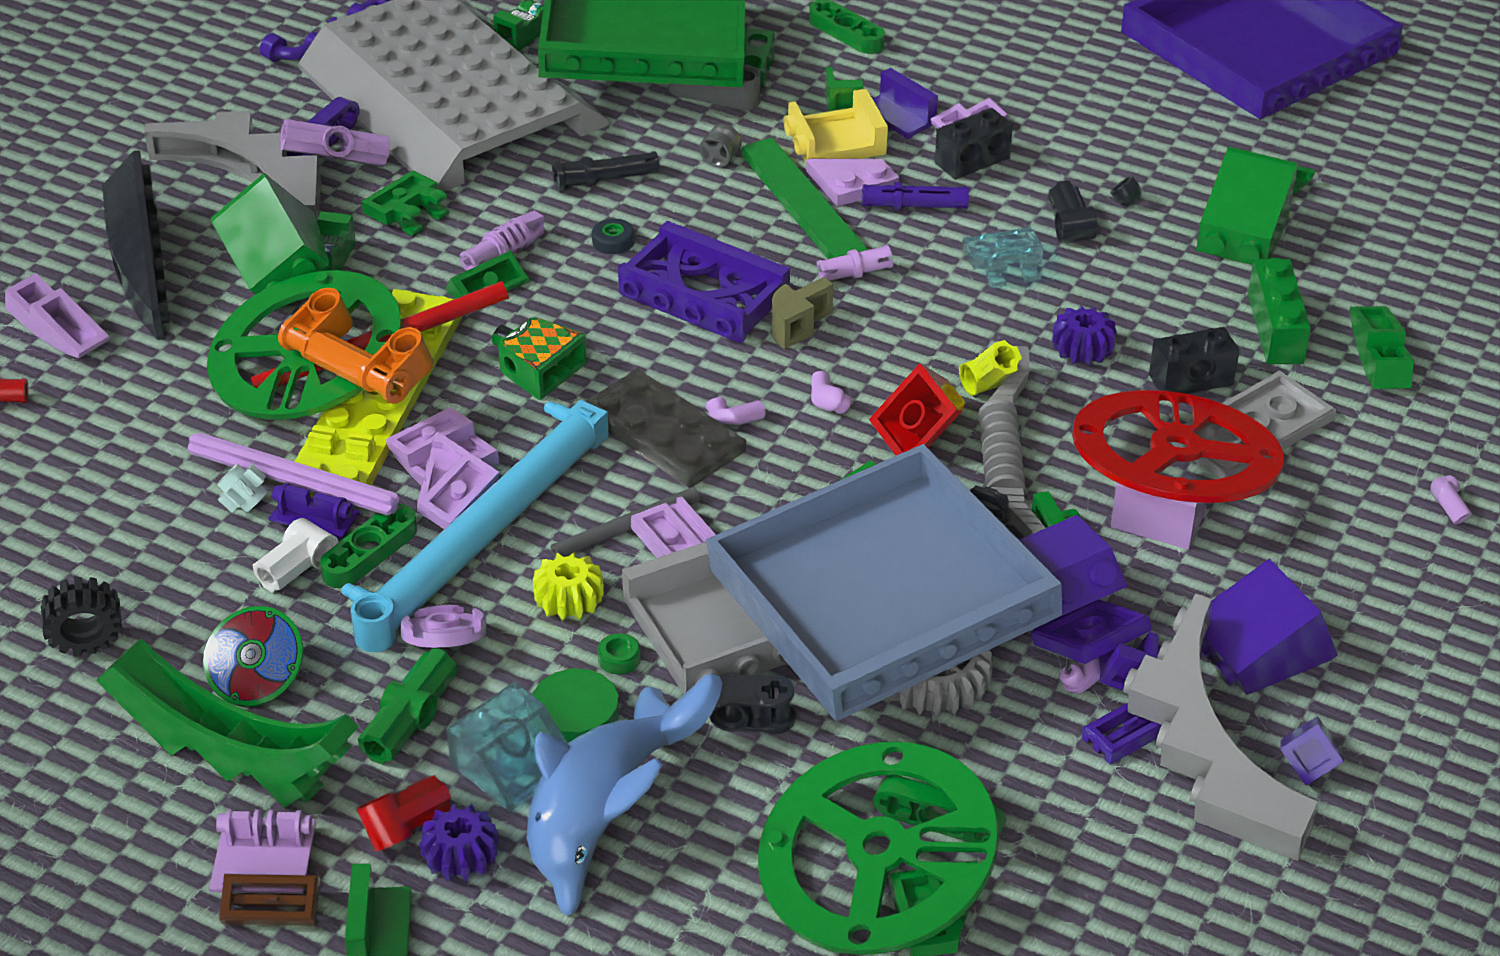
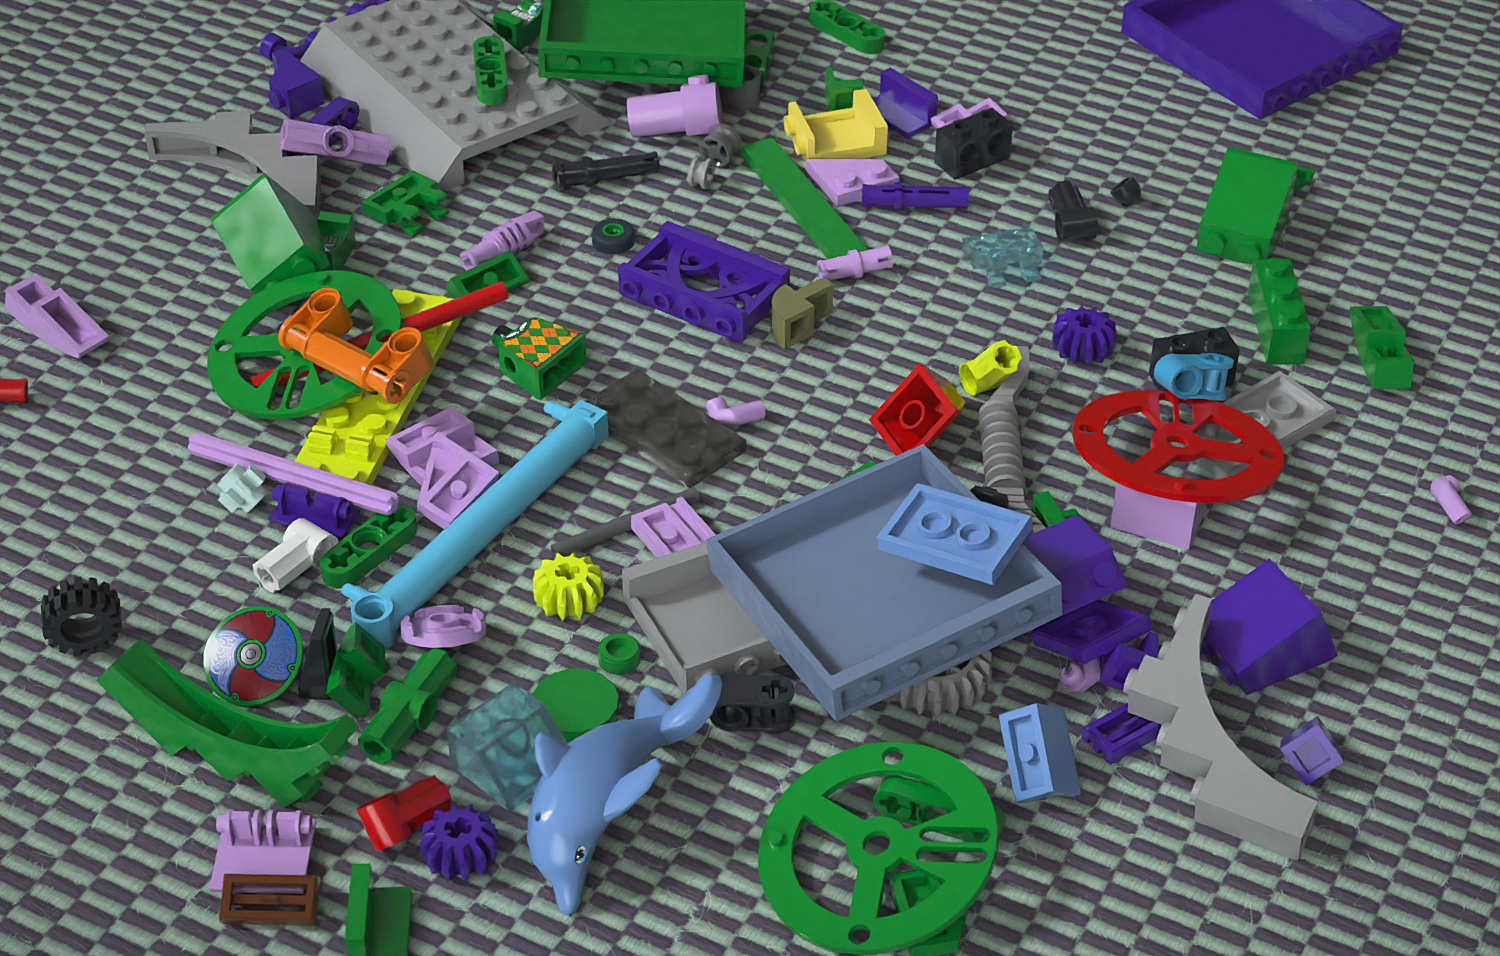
black wedge [102,150,170,340] -> none
lavender arm [811,371,851,414] -> none
none -> dark purple arch [268,48,324,119]
none -> black slope [298,608,338,700]
none -> green slope [326,622,386,719]
none -> green beam [473,36,508,105]
none -> lavender piece [627,75,723,137]
none -> light grey bush [688,155,715,190]
none -> medium blue plate [876,483,1033,585]
none -> medium blue panel [999,703,1081,804]
none -> dark azure piece [1154,353,1234,401]

